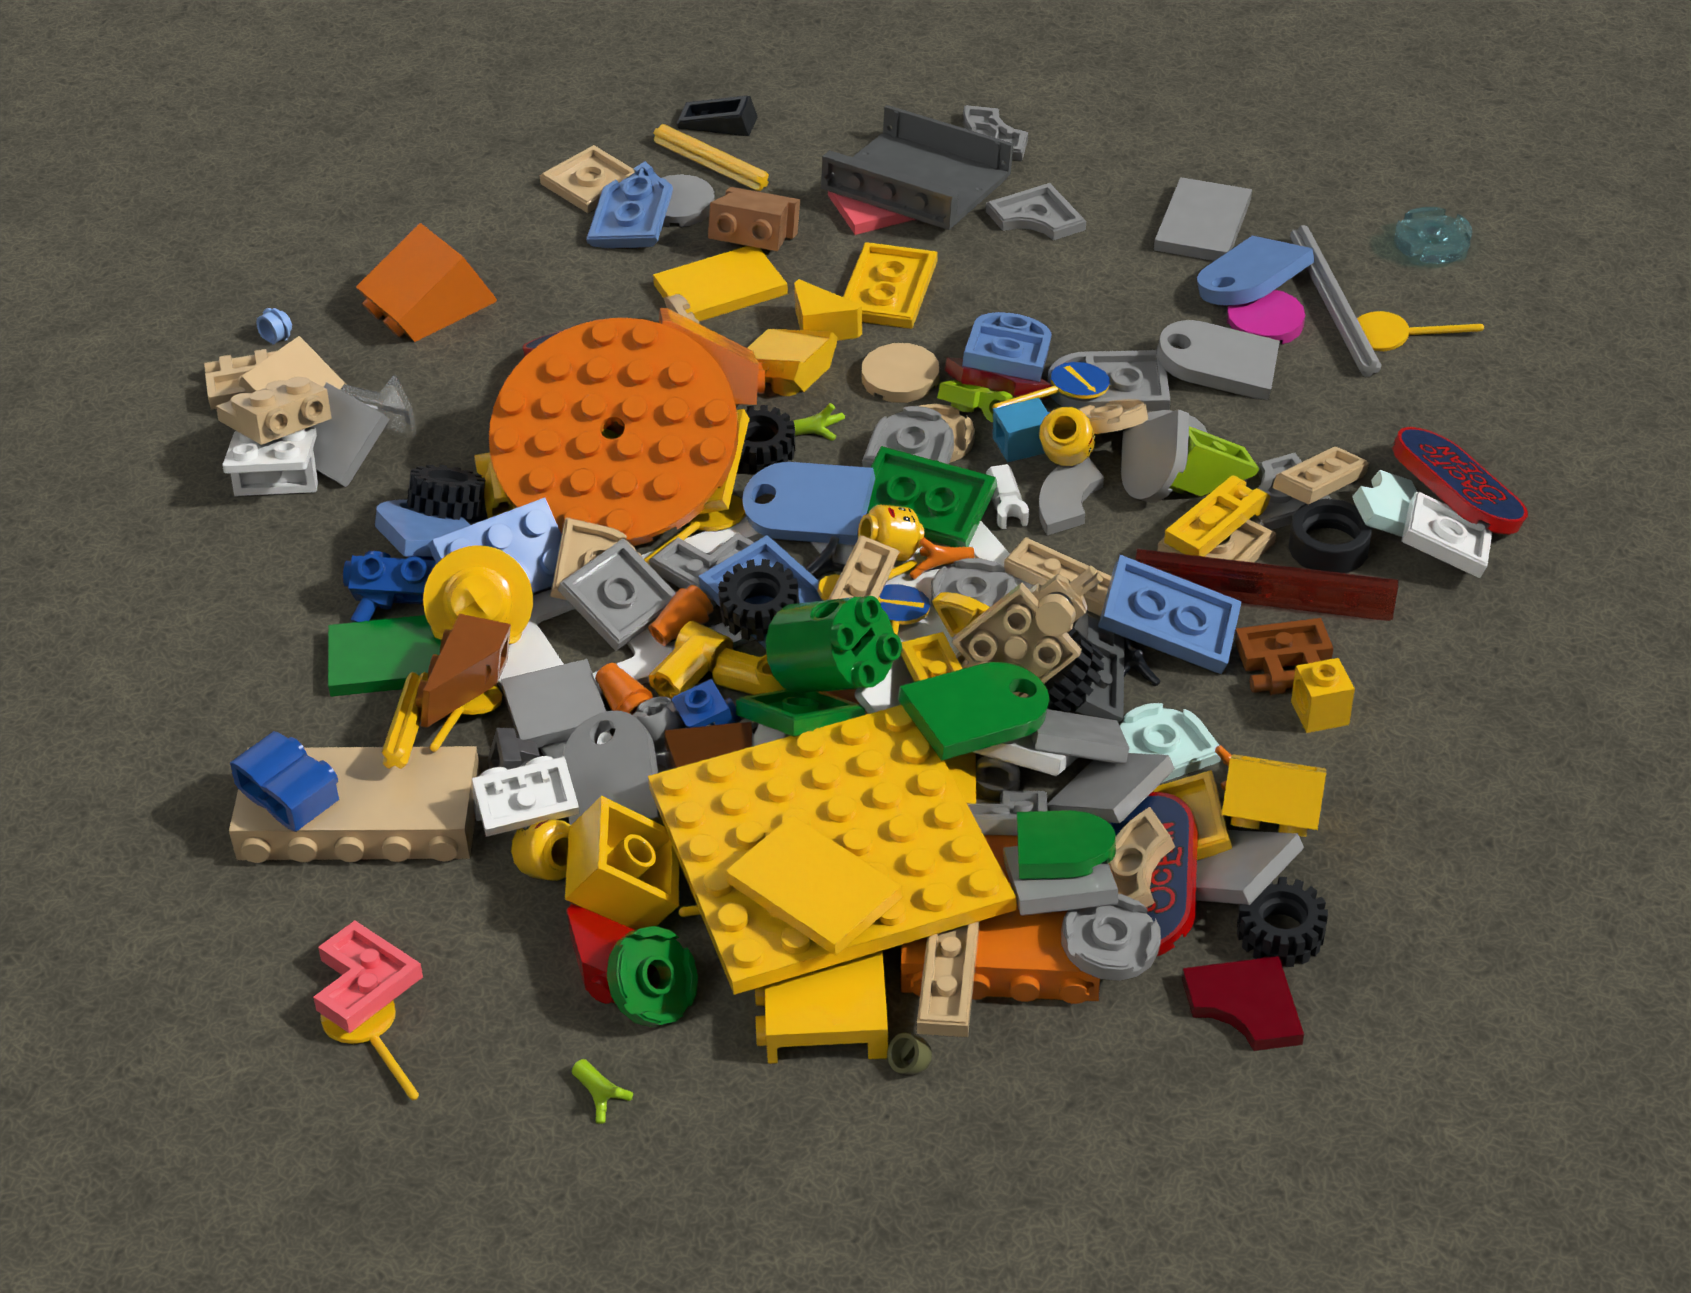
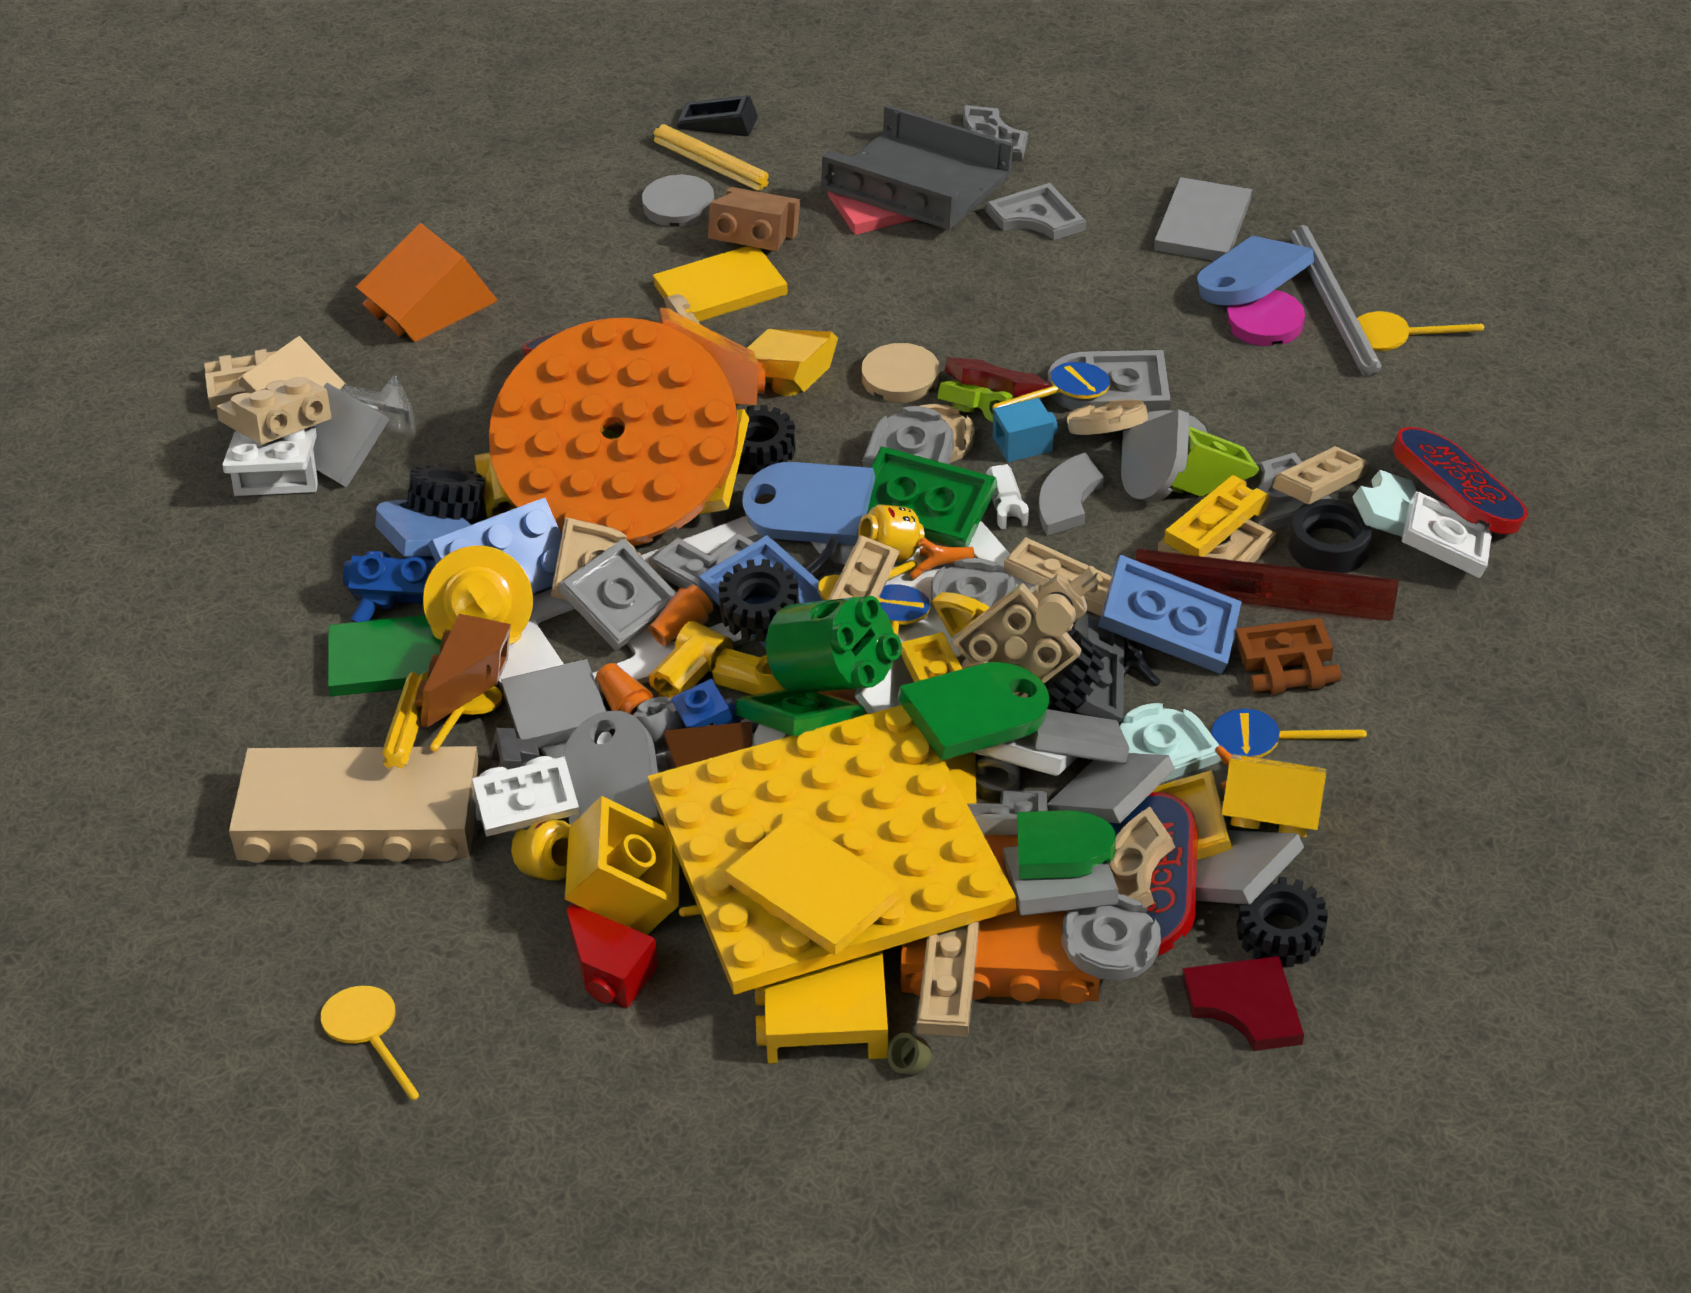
blue brick [230,731,339,832] -> none
light blue plate [256,308,292,344] -> none
coral plate [313,920,423,1033] -> none
tan tile [540,145,634,213] -> none
lime bar [572,1059,633,1124] -> none
medium blue tile [586,161,673,248] -> none
green tile [607,926,698,1027] -> none
yellow piece [644,495,746,565] -> none
lime bar [793,403,845,441] -> none
yellow slope [794,279,862,341] -> none
yellow tile [843,242,938,329] -> none
medium blue tile [962,312,1052,382] -> none
yellow head [1039,407,1095,466] -> none
light grey tile [1156,320,1280,400] -> none
yellow brick [1291,658,1355,733] -> none
clear light blue plate [1395,207,1473,265] -> none
none -> blue piece [1211,708,1367,758]

